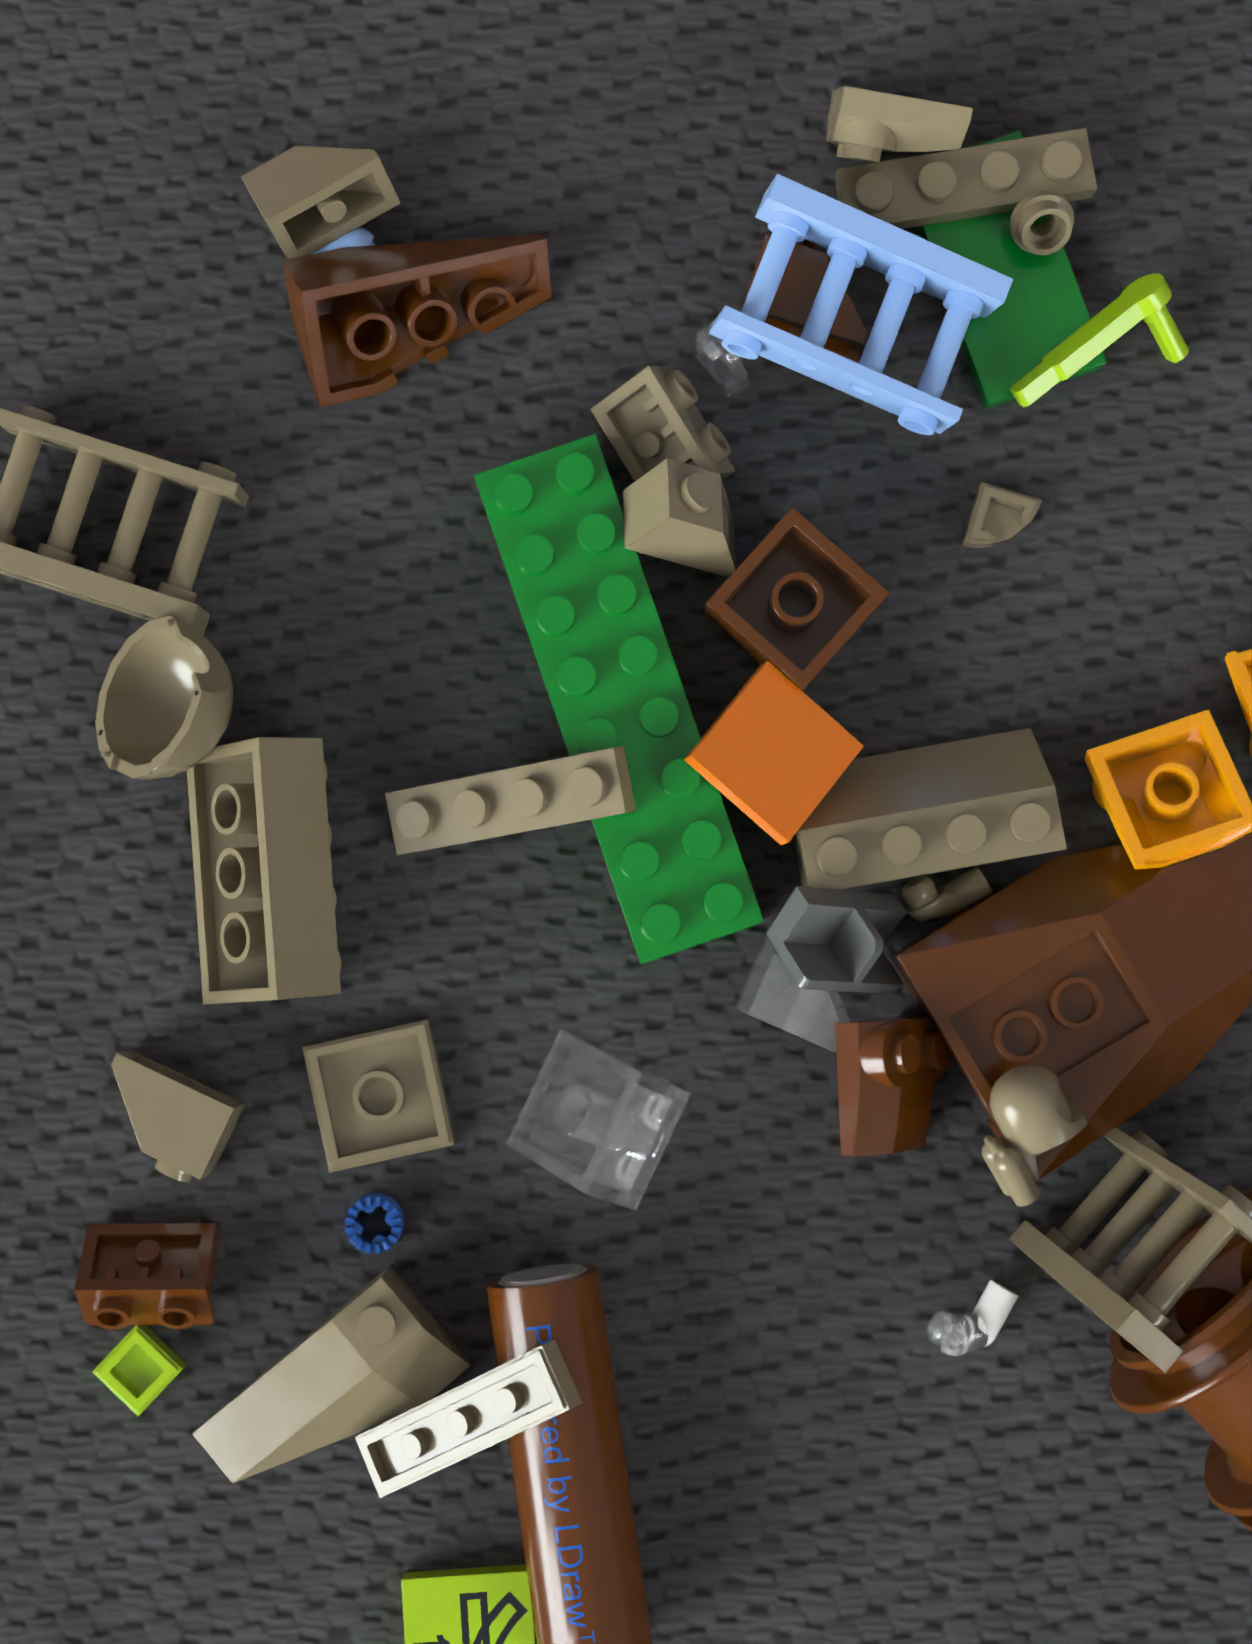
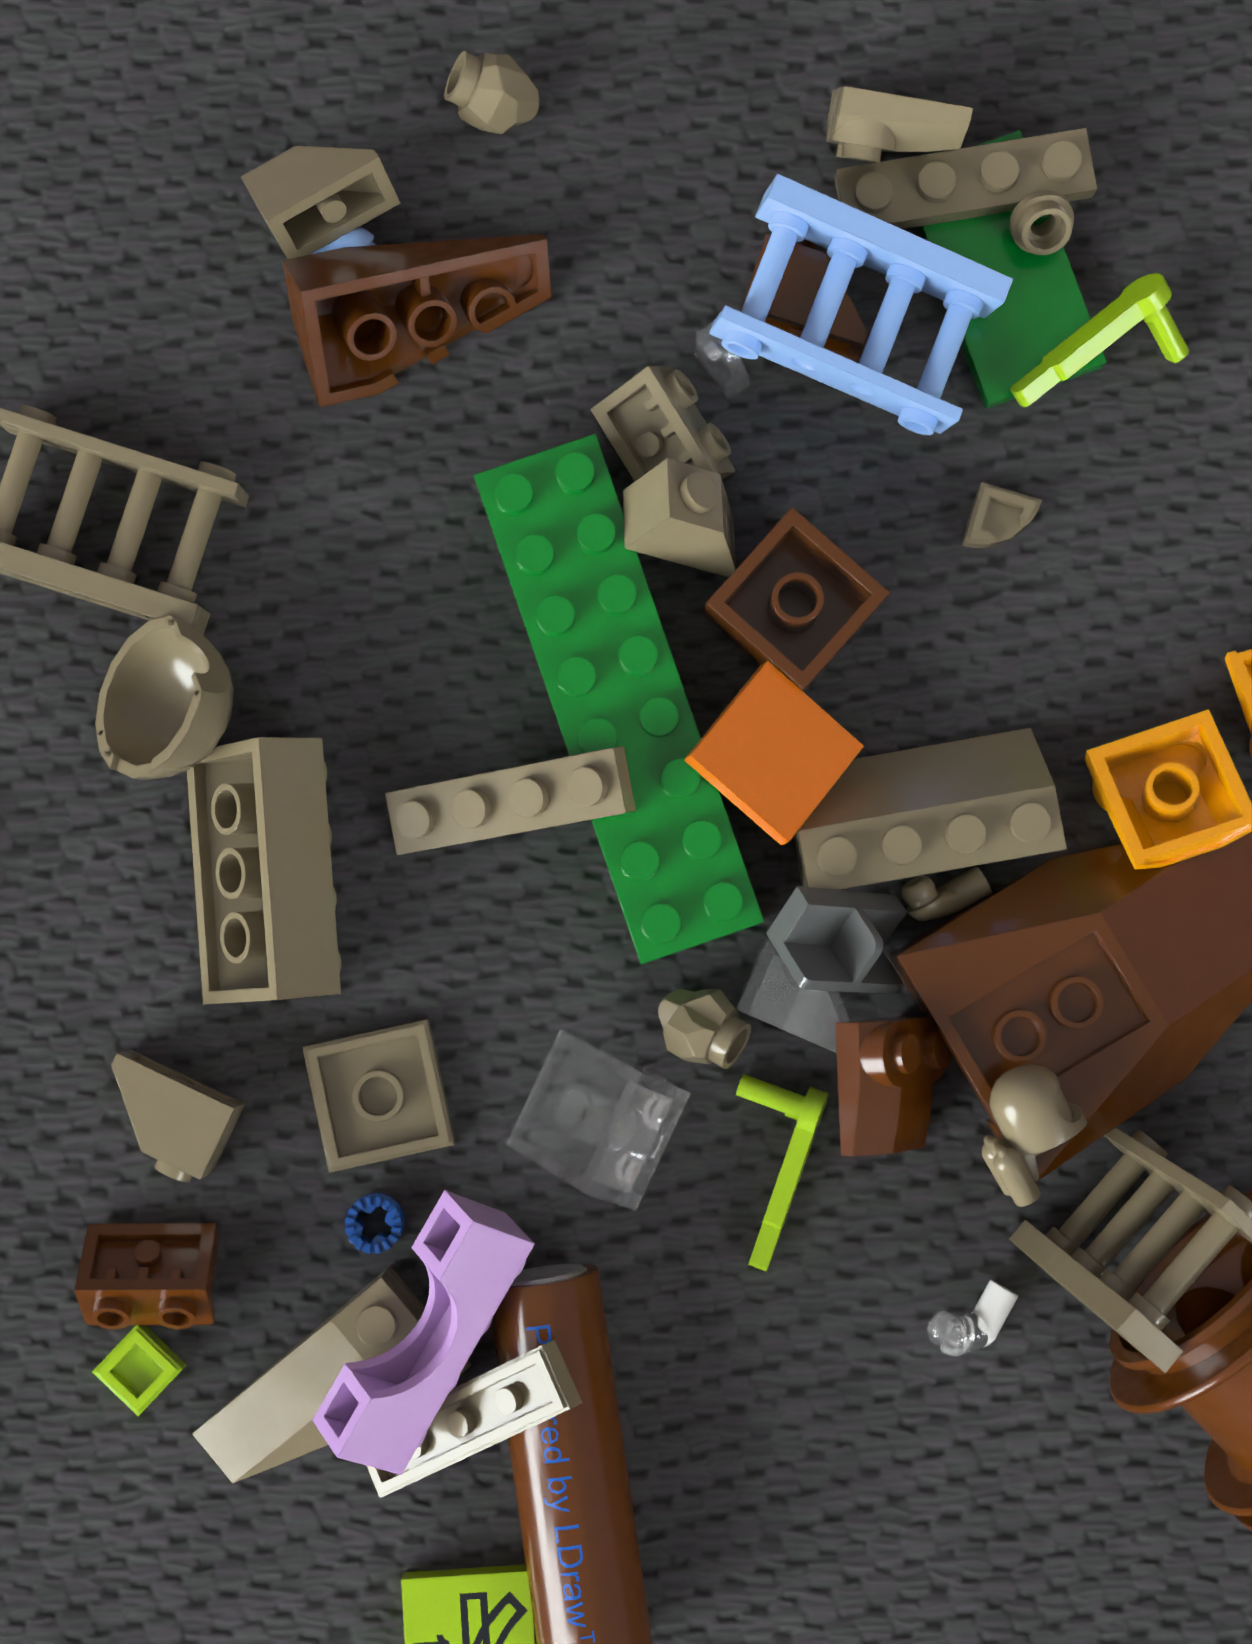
none -> lavender arch [312,1190,535,1475]
none -> dark tan rock [444,51,539,134]
none -> dark tan rock [658,989,751,1069]
none -> lime piece [736,1074,829,1272]

